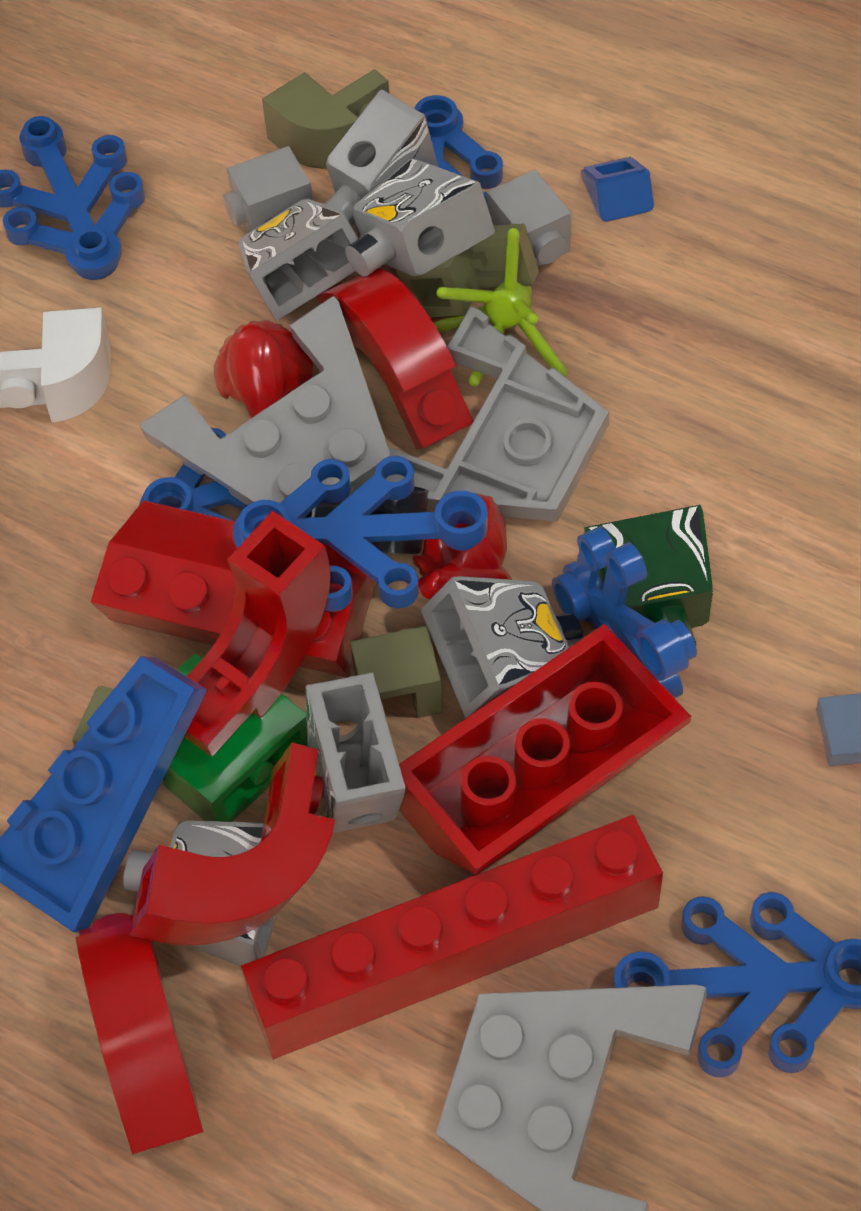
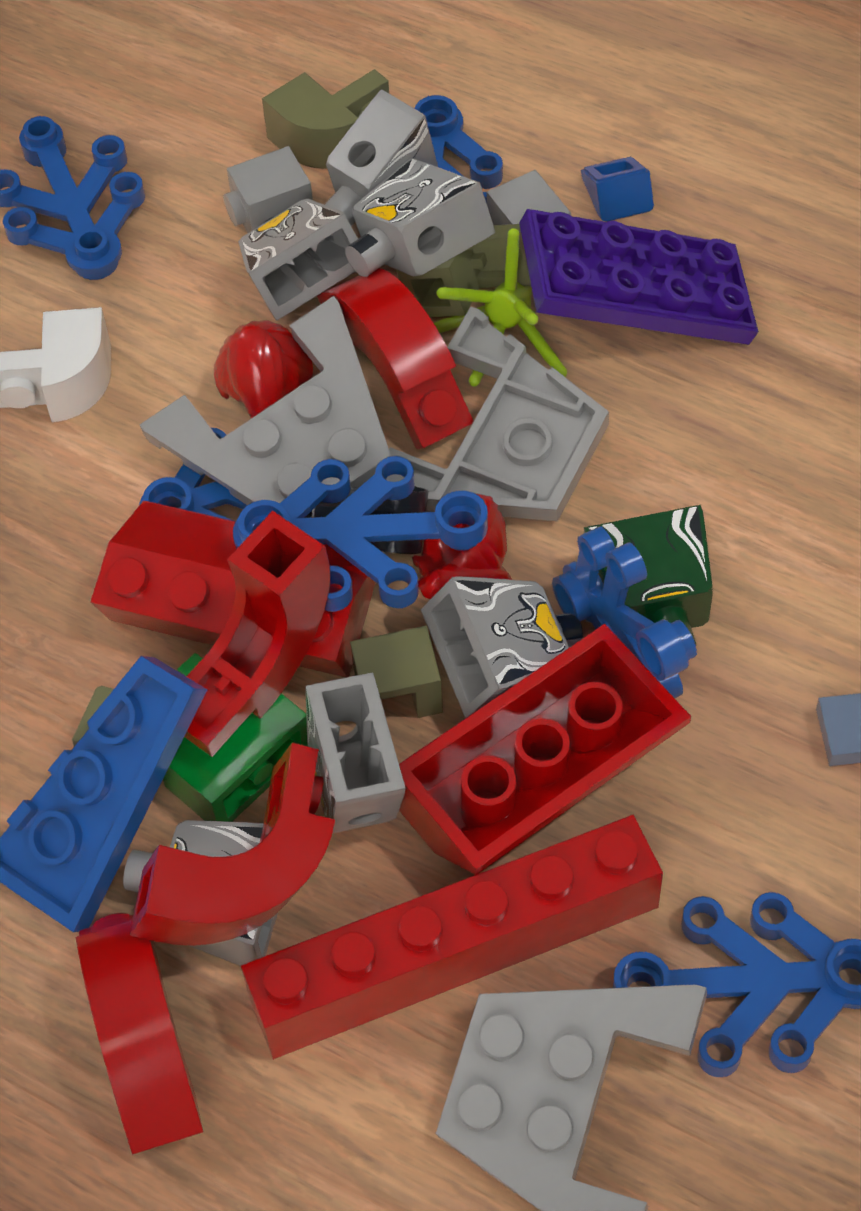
none -> dark purple tile [519,209,759,345]

